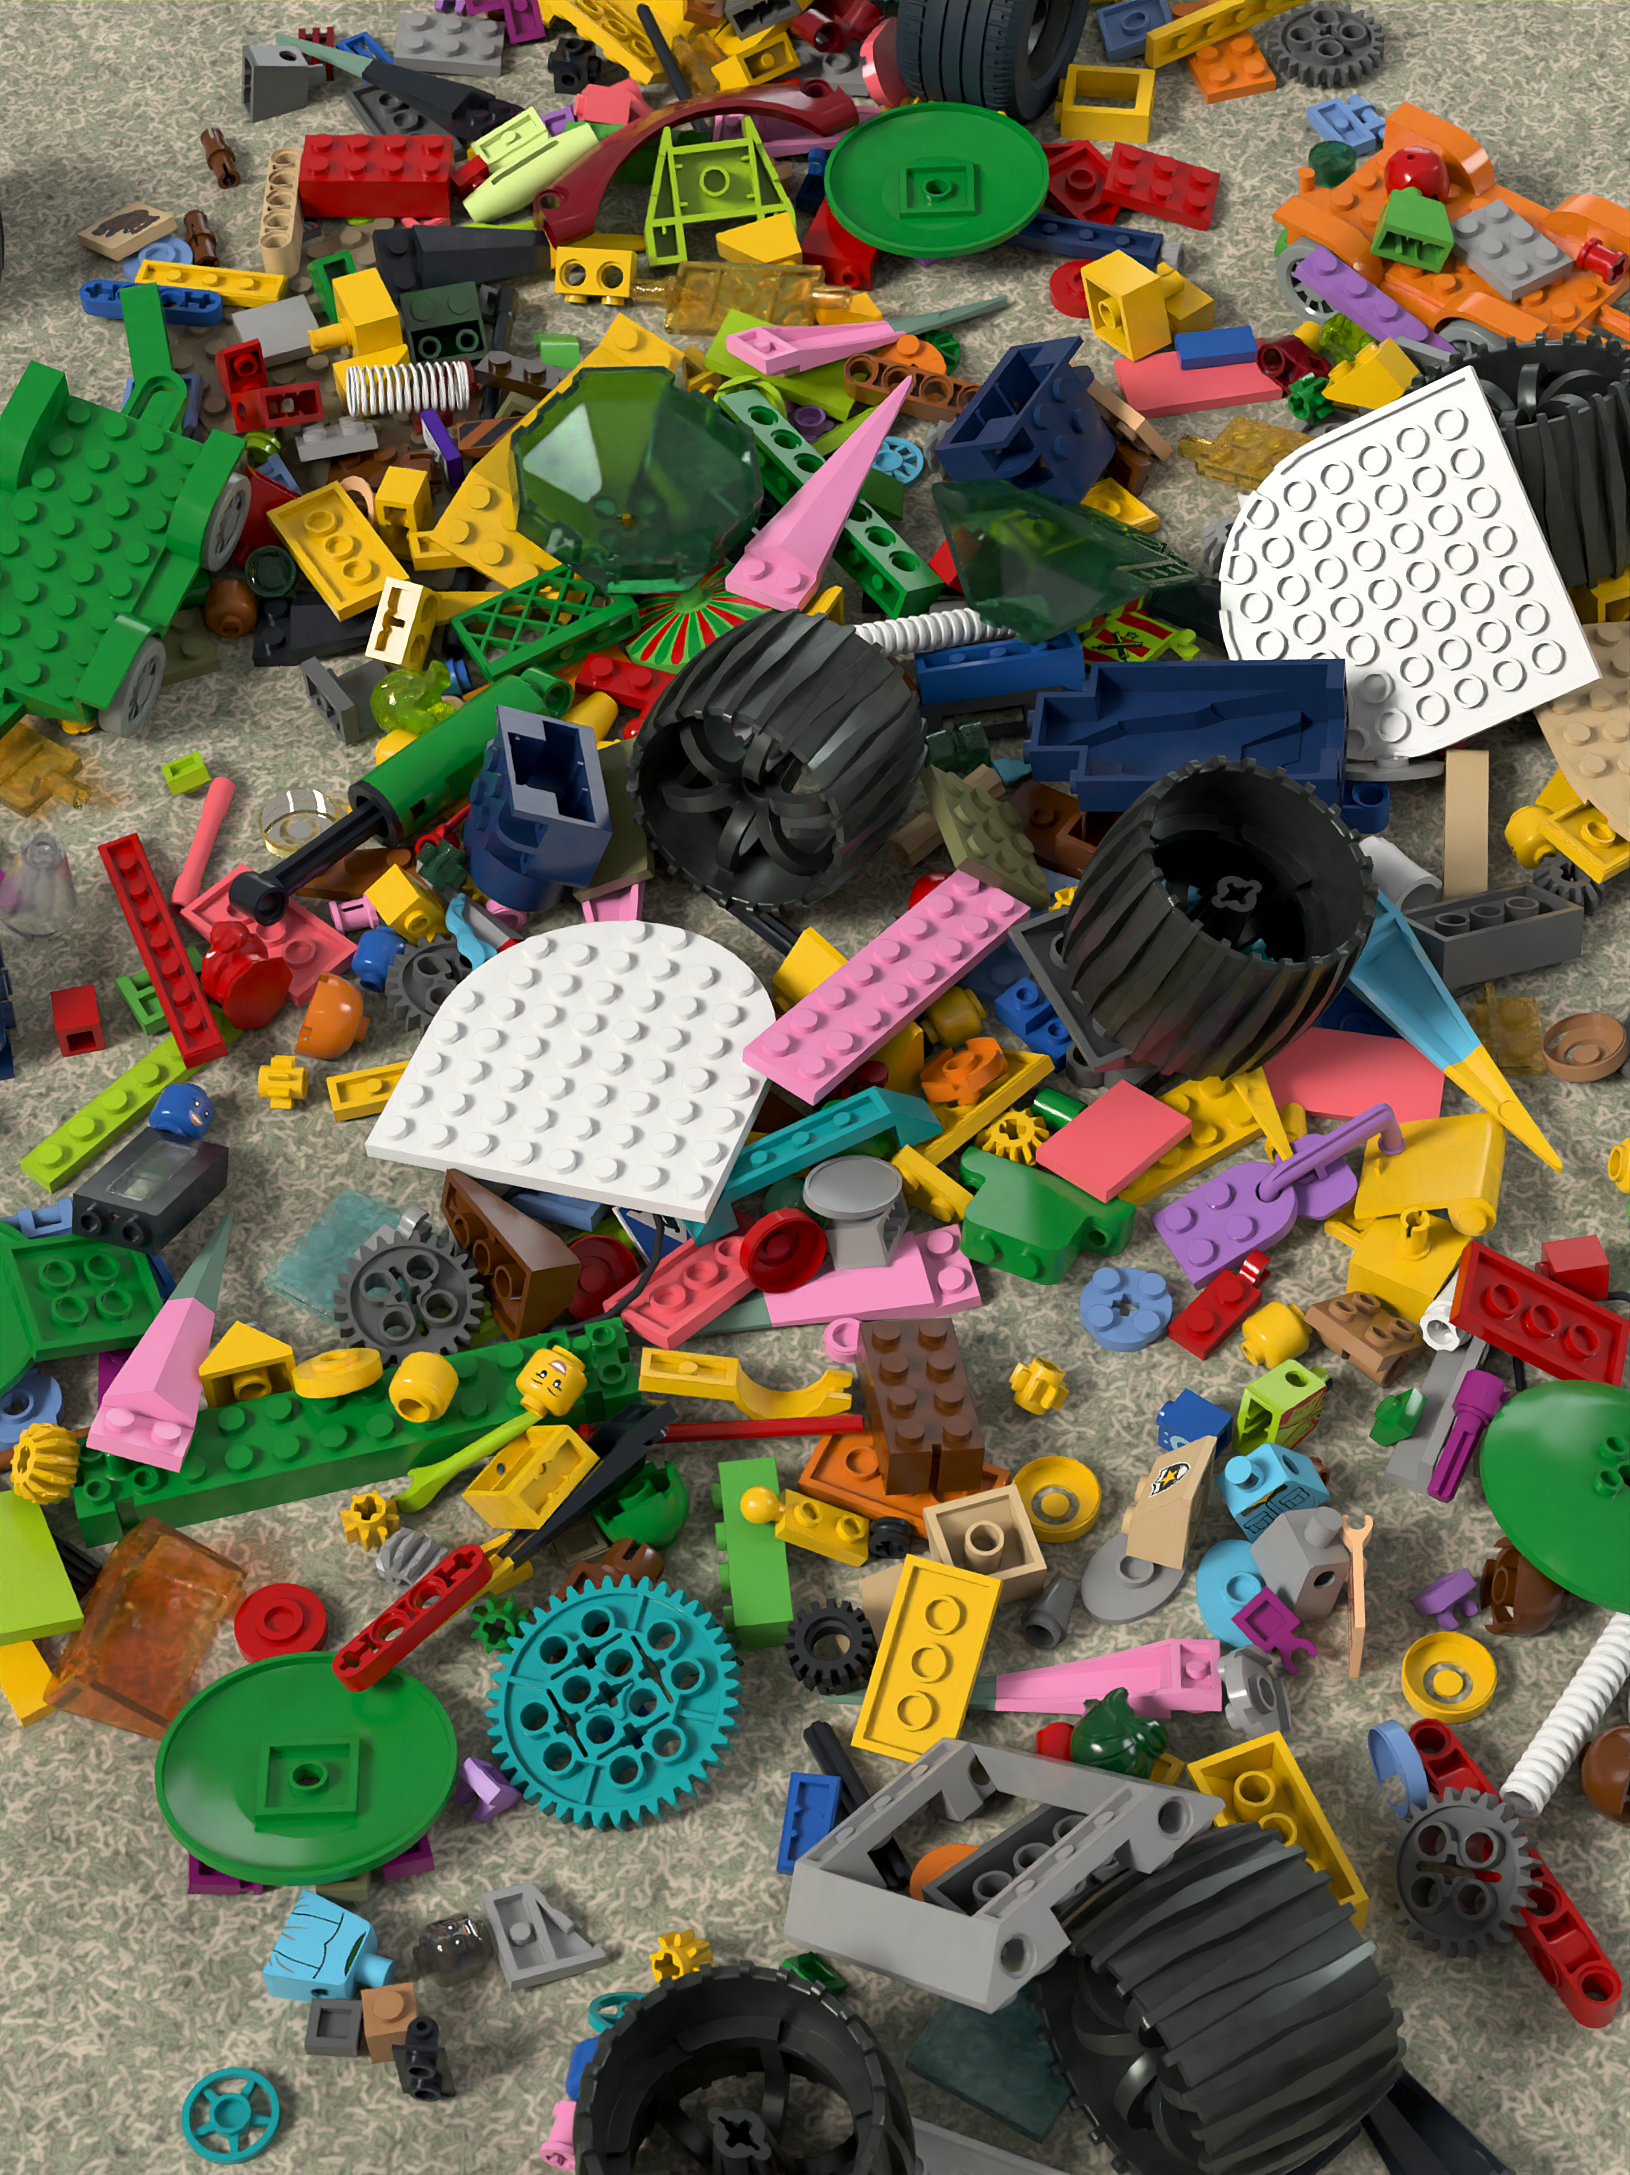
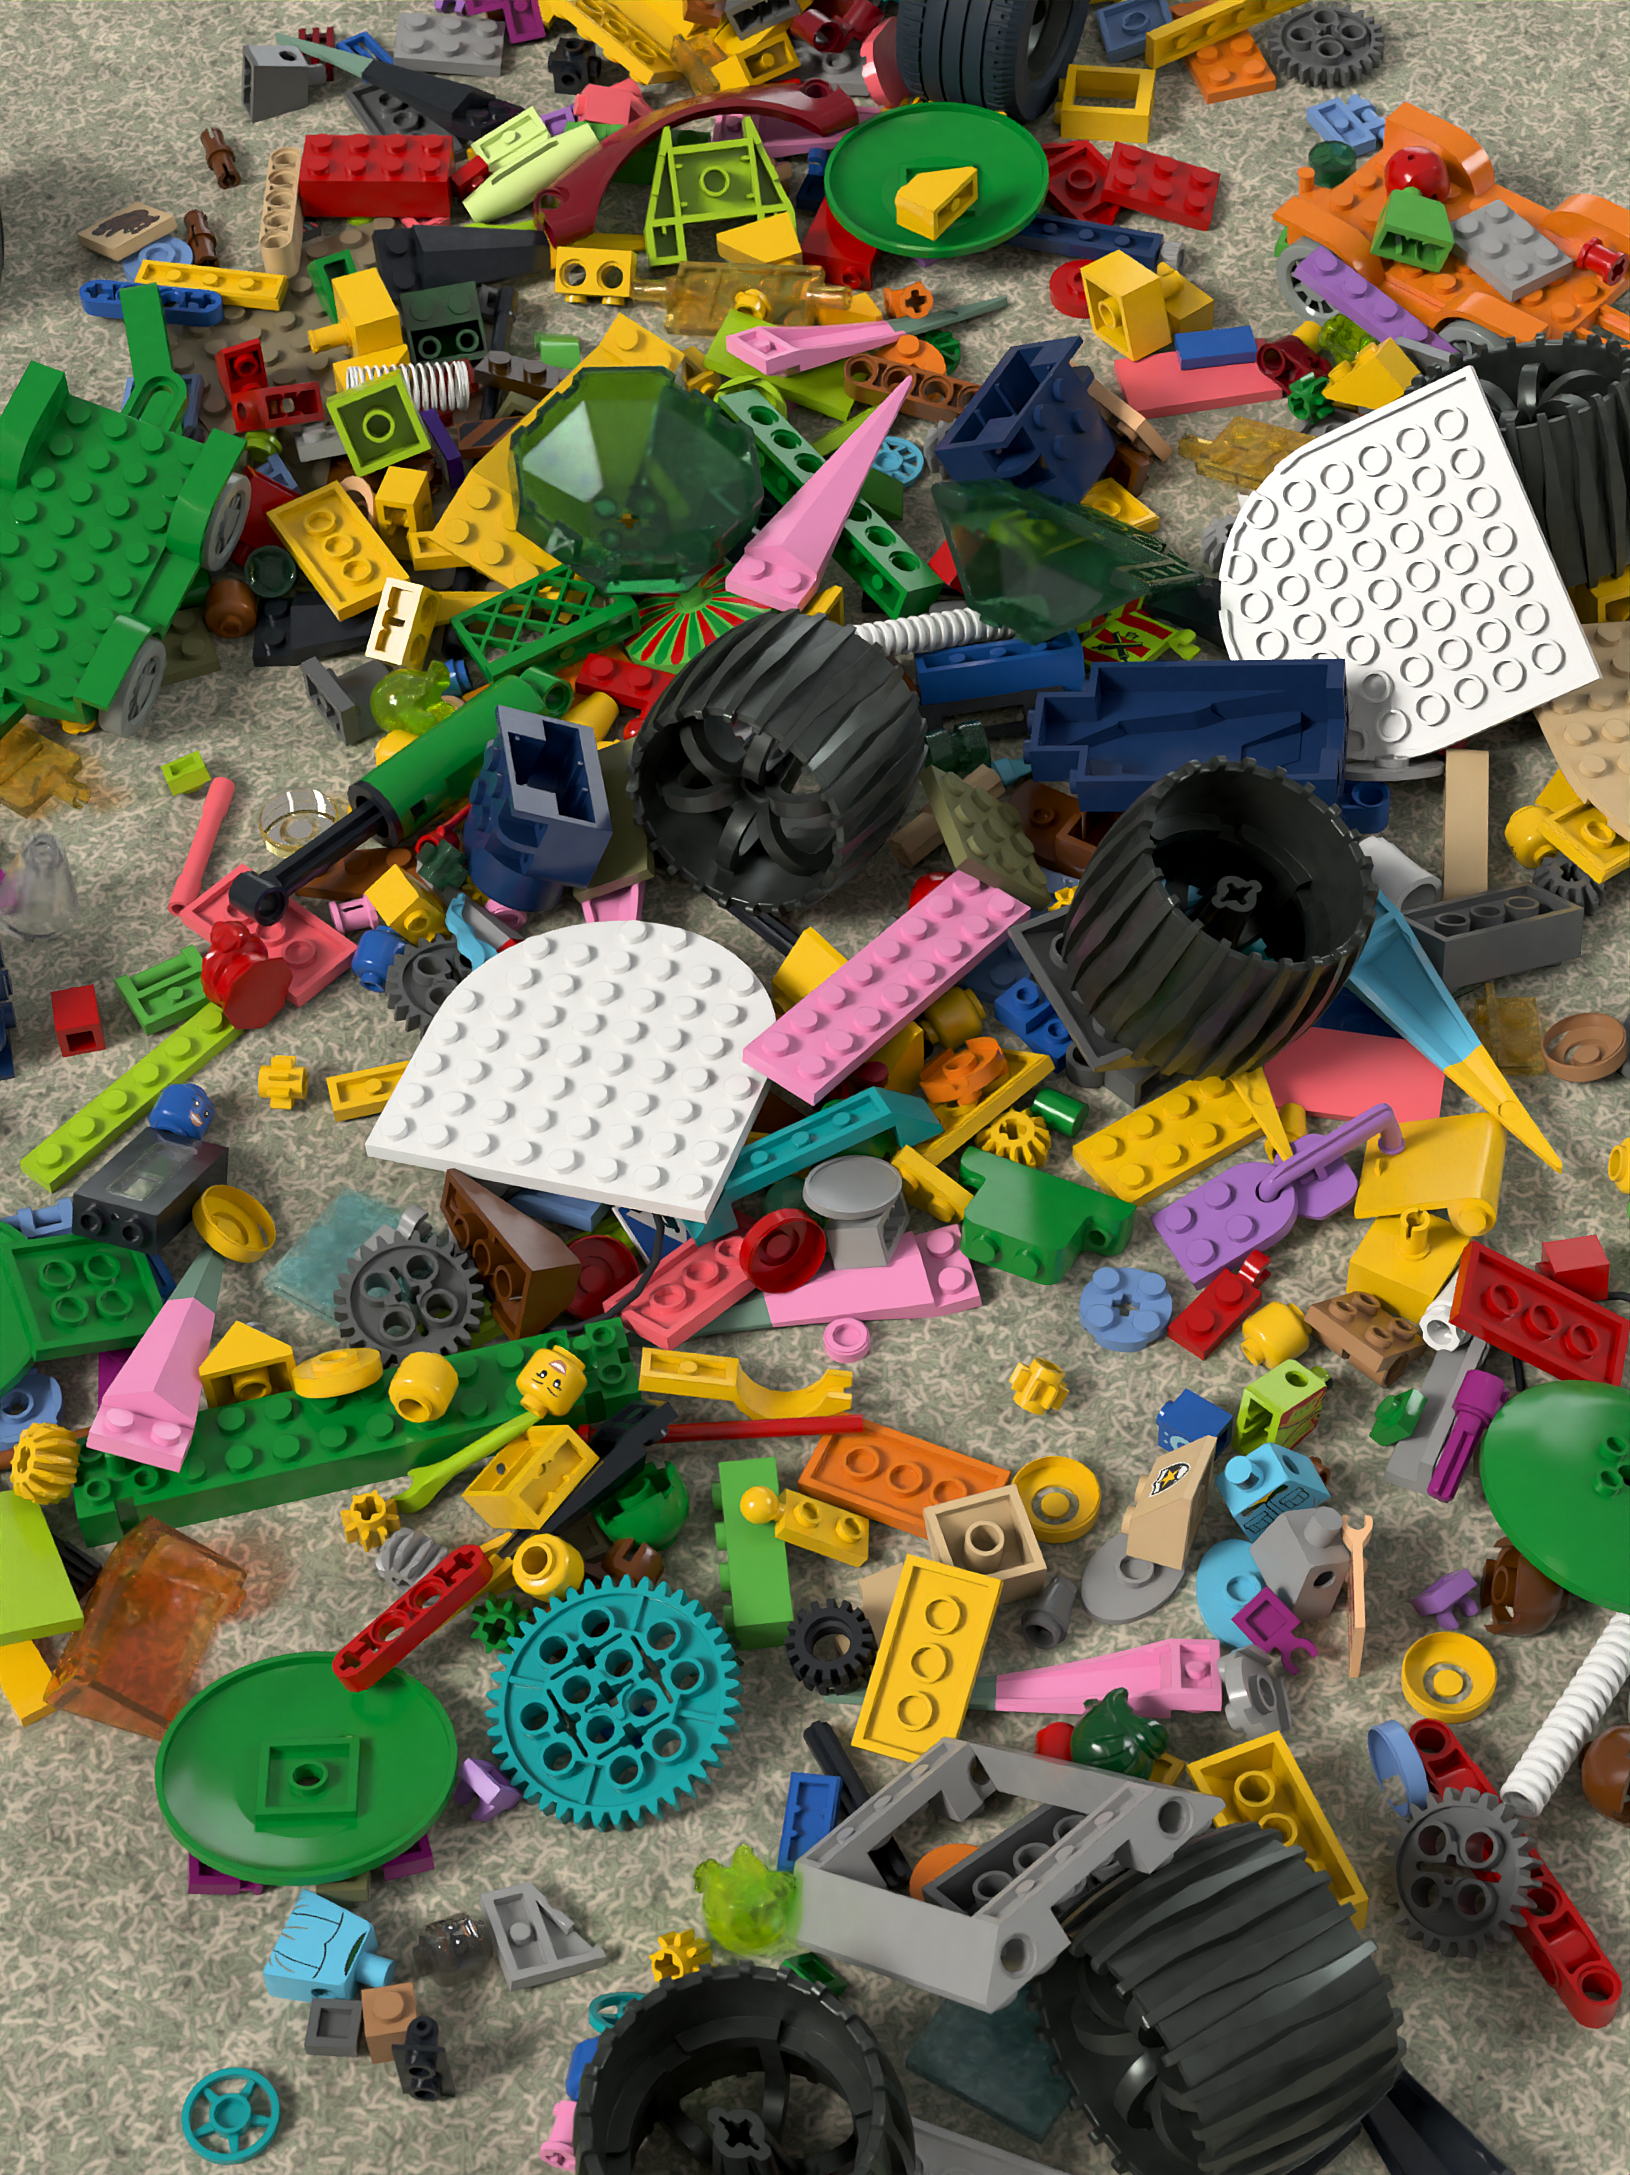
red tile [97,833,229,1070] -> none
light grey tile [231,294,325,368] -> none
red piece [234,1583,328,1664] -> none
orange cylinder [294,970,370,1060] -> none
black bar [636,3,714,142] -> none
medium lavender plate [788,405,833,443] -> none
reddish brown piece [855,1317,985,1495] -> none
black bush [869,1516,913,1559] -> none
coral tile [1035,1079,1193,1204] -> none
yellow tile [1324,1198,1377,1250] -> none
none -> yellow piece [192,1185,276,1263]
none -> lime brick [326,368,431,477]
none -> yellow head [512,1534,584,1603]
none -> clear neon green hair [692,1844,797,1956]
none -> yellow plate [734,289,771,320]
none -> orange connector [883,281,933,320]
none -> yellow slope [895,166,978,241]

